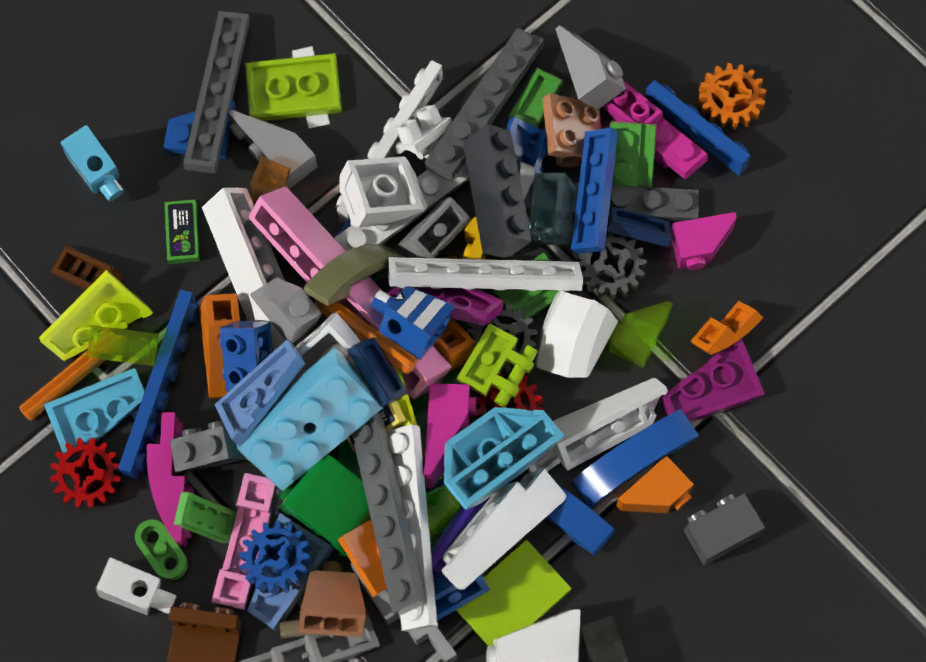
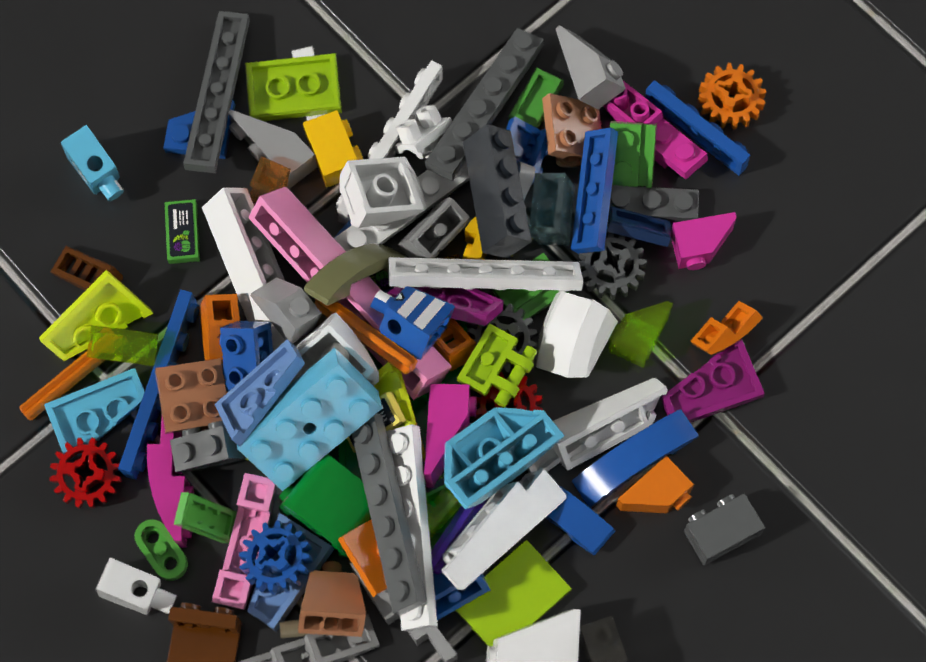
dark blue tile [347,337,408,407] -> none
none -> nougat plate [155,358,227,434]
none -> yellow brick [303,110,363,188]

